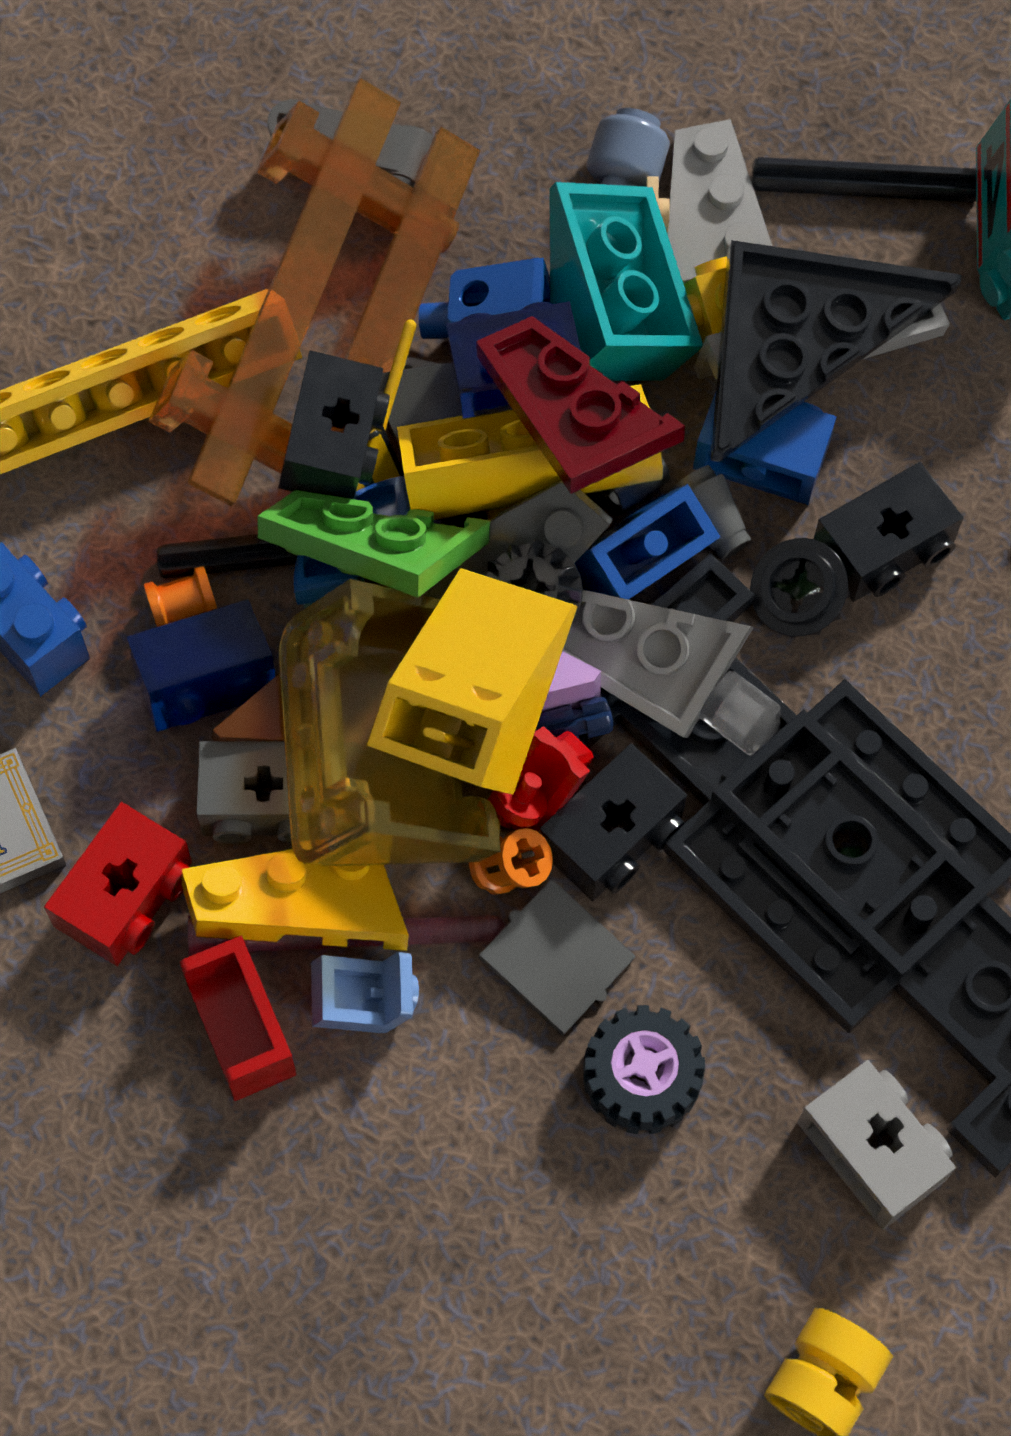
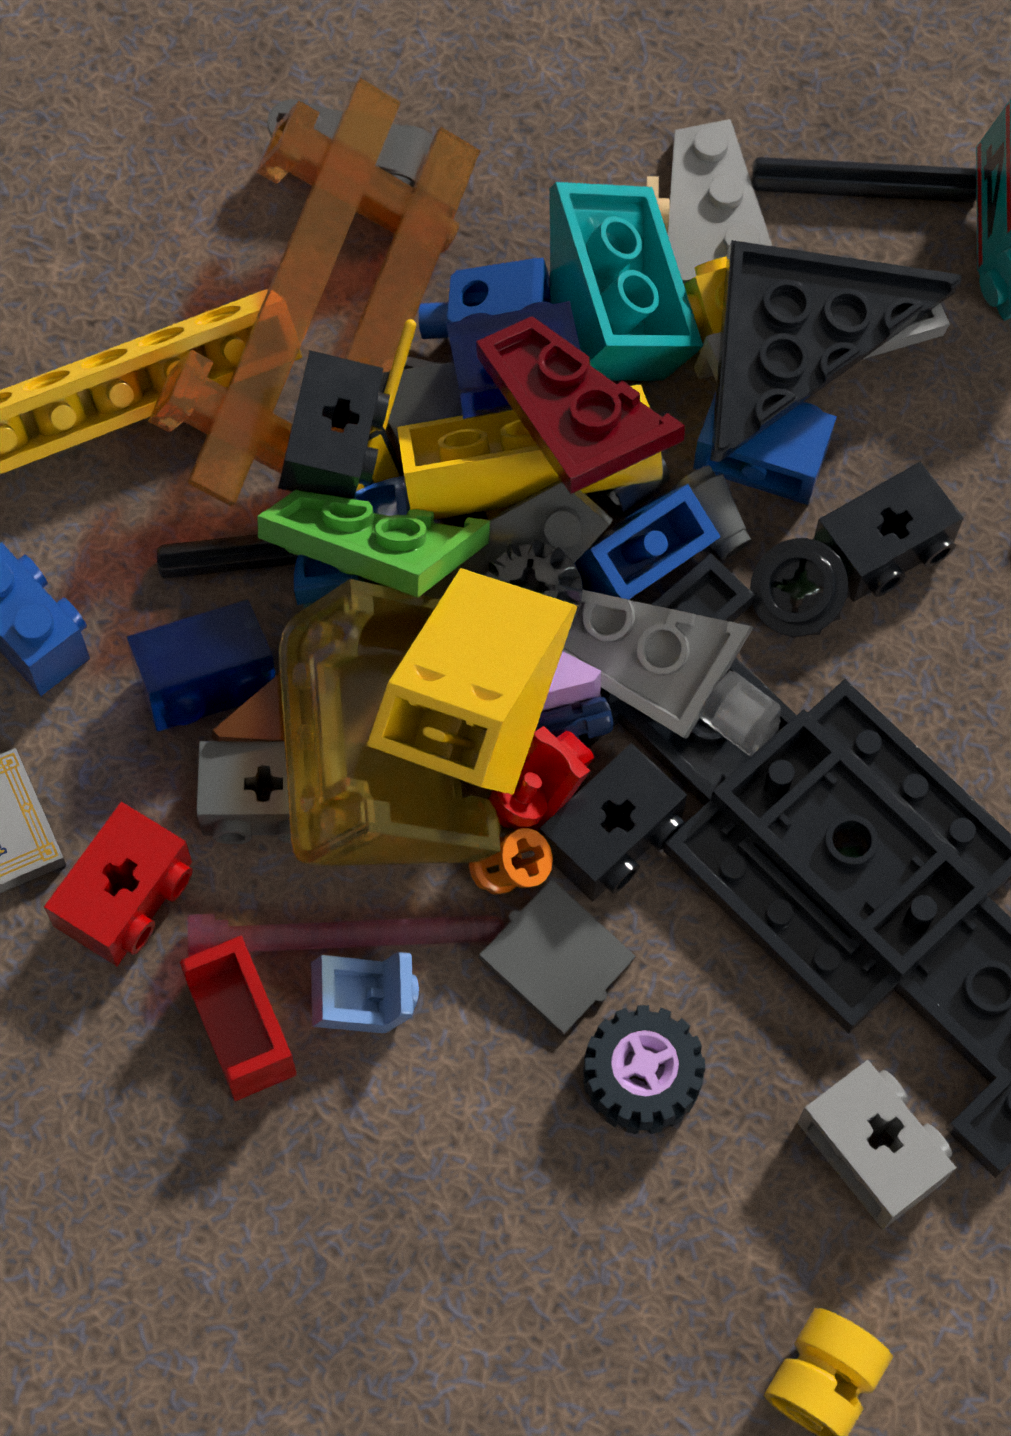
orange bush [143,565,220,637] -> none
yellow wing [182,834,409,951] -> none
sand blue head [586,108,670,187] -> none

